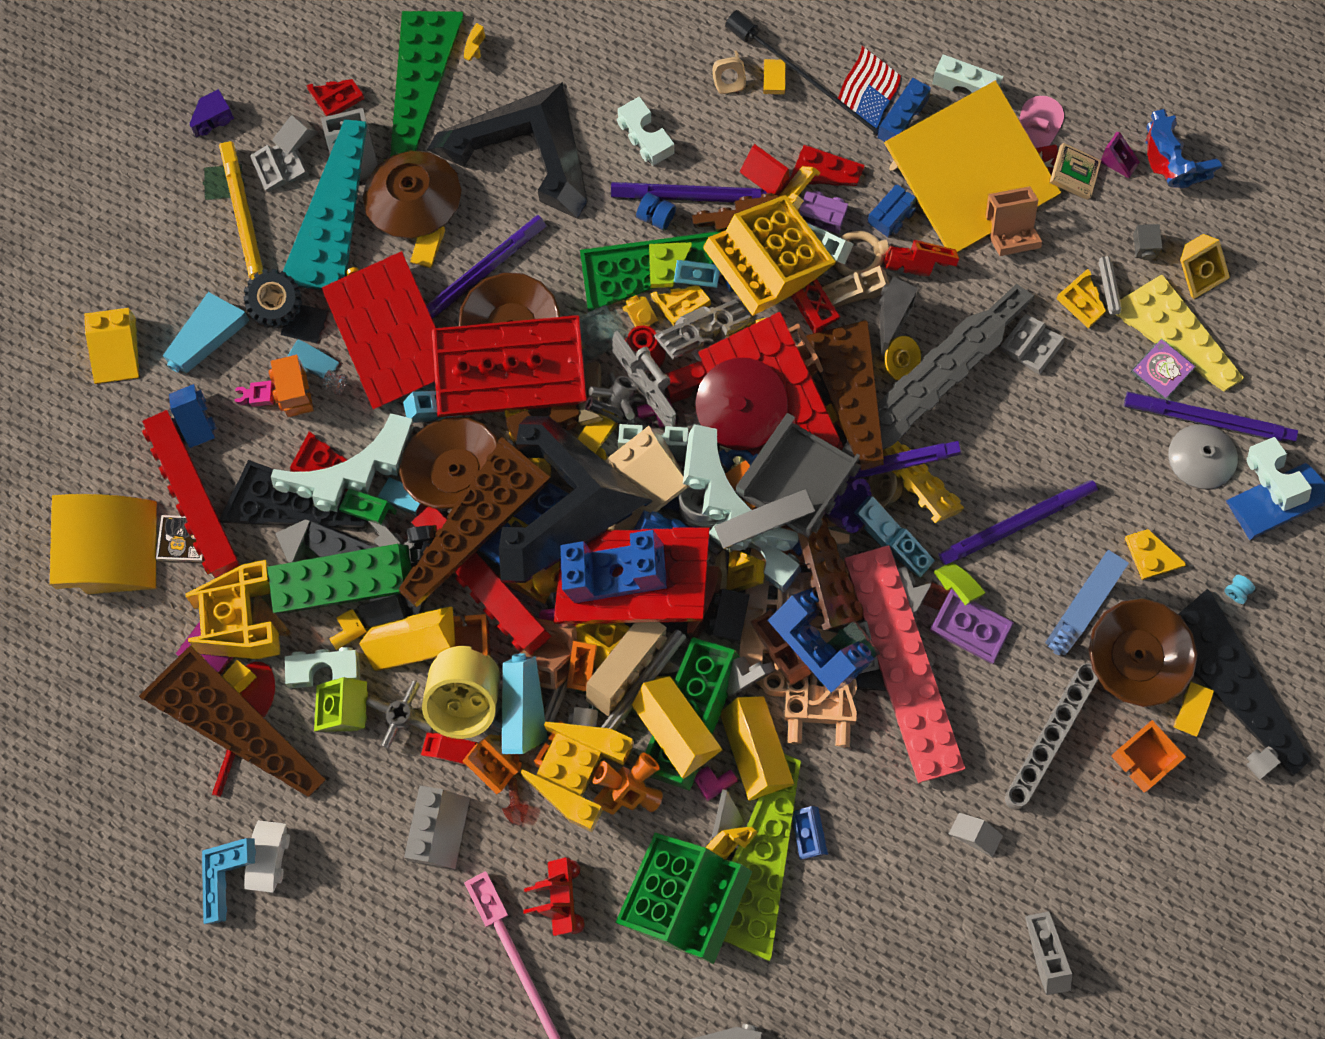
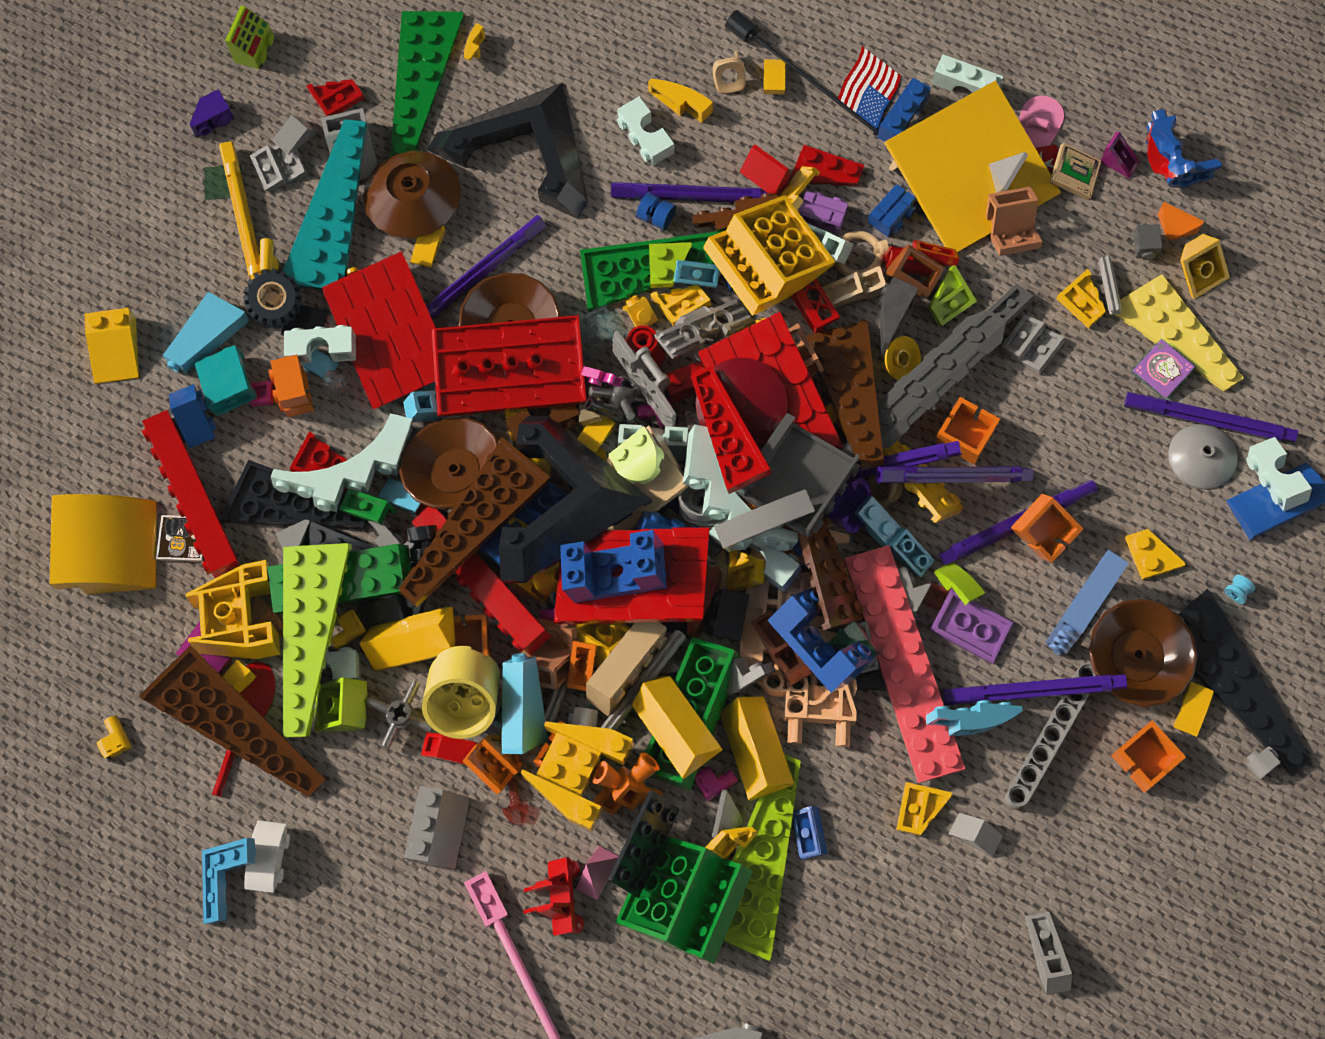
none -> yellow piece [97,715,132,762]
none -> teal panel [195,345,257,416]
none -> lime slope [225,5,274,69]
none -> yellow piece [260,238,279,273]
none -> lime wing [283,543,352,737]
none -> light aqua arch [284,325,356,364]
none -> bright pink slope [576,846,619,901]
none -> dark pink plate [581,366,623,387]
none -> yellowish green slope [608,426,664,485]
none -> black bracket [608,790,679,898]
none -> yellow slope [648,79,713,123]
none -> red wing [691,365,772,494]
none -> dark purple piece [876,466,1034,483]
none -> dark orange tile [885,244,945,298]
none -> yellow wing [896,782,952,836]
none -> medium azure slope [926,700,1023,736]
none -> lime wing [928,265,977,326]
none -> orange piece [935,397,1000,465]
none -> dark purple piece [943,675,1127,705]
none -> light grey slope [989,152,1028,193]
none -> orange piece [1011,494,1083,563]
none -> orange slope [1157,202,1204,240]

